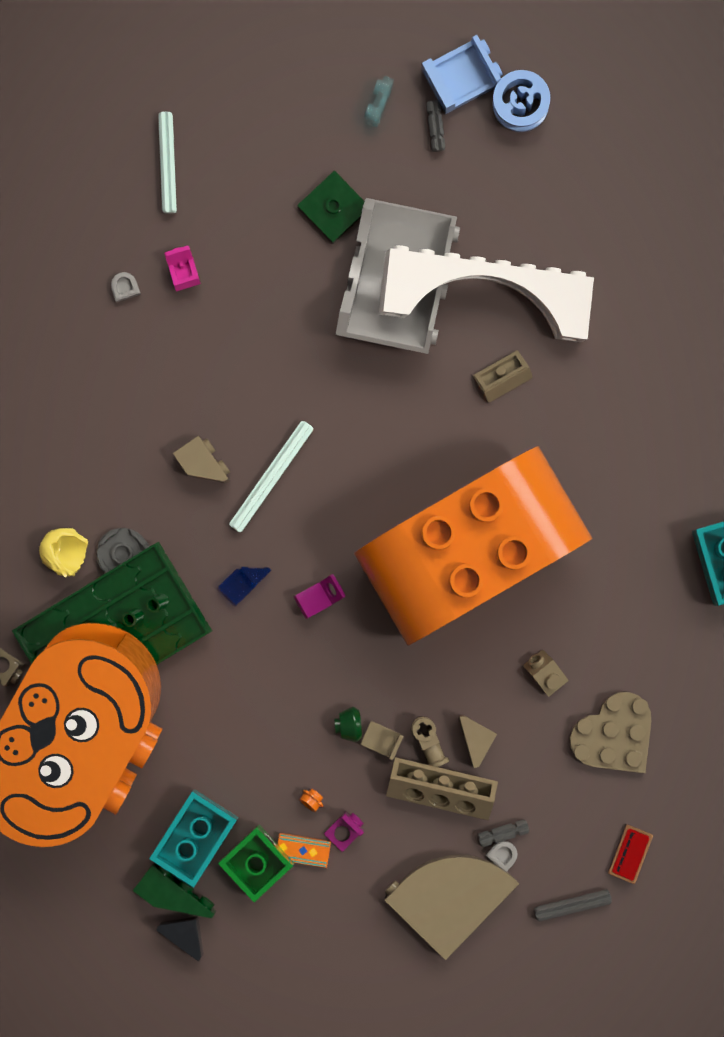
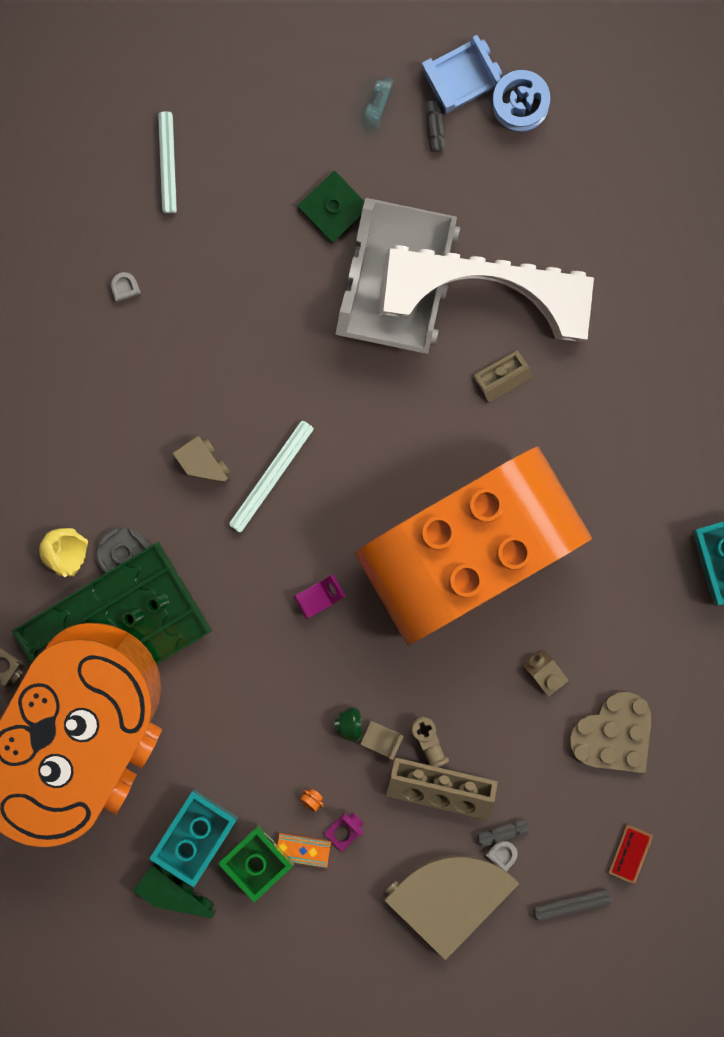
black slope [156,917,204,961] -> none
dark pink bracket [164,246,201,292] -> none
clear blue slope [217,567,271,607] -> none
dark tan slope [459,715,497,768] -> none

